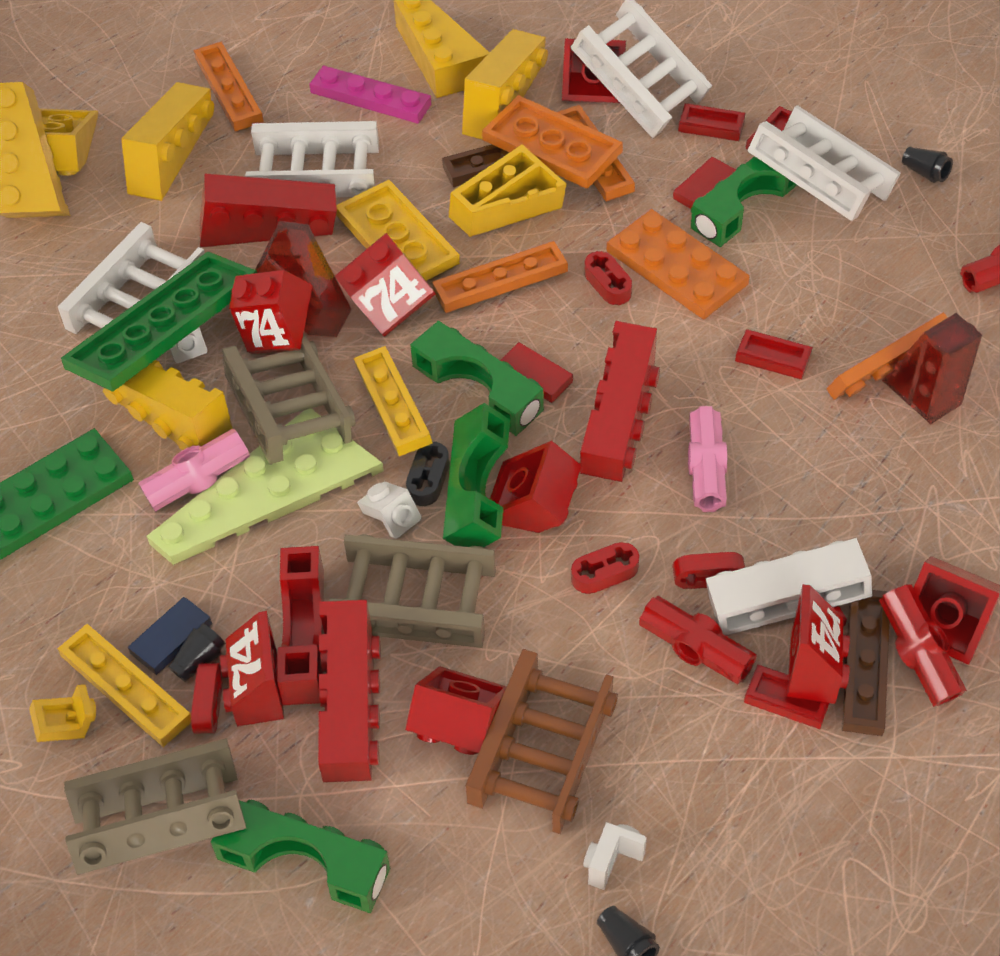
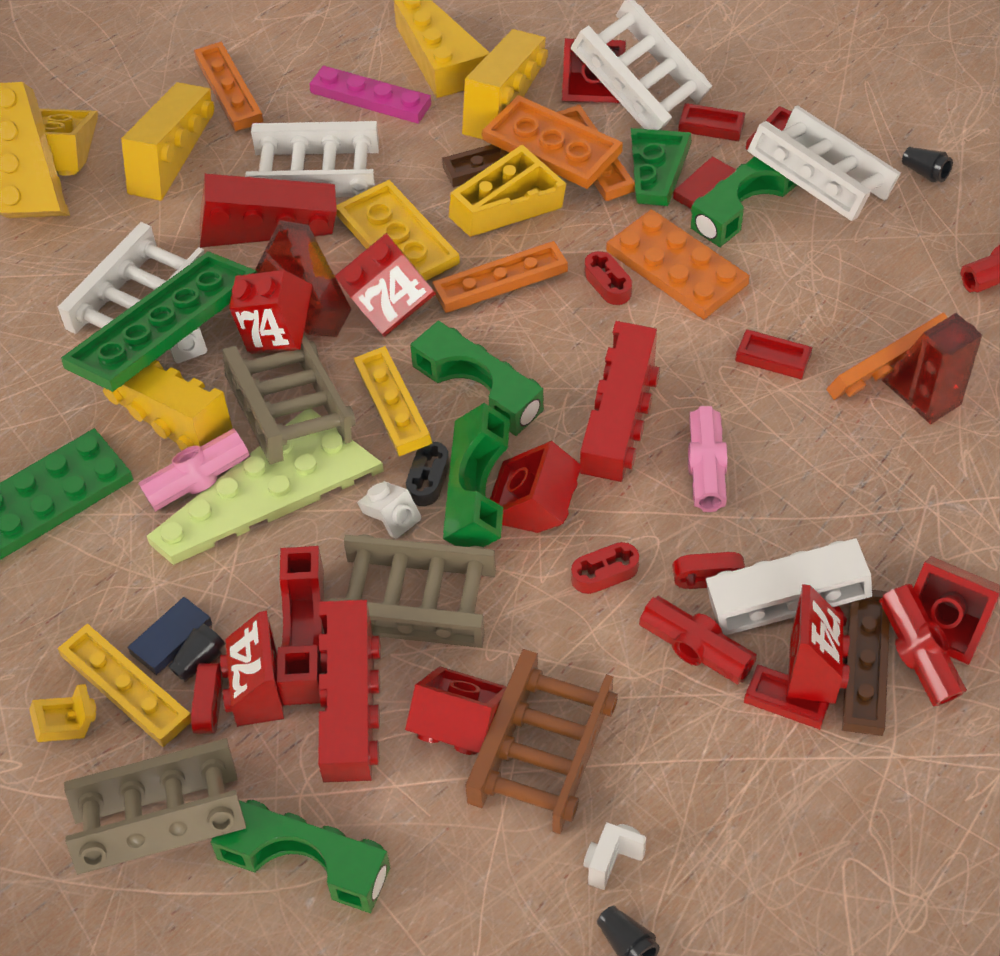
red tile [500,342,573,403] -> none
none -> green wing [631,128,692,206]

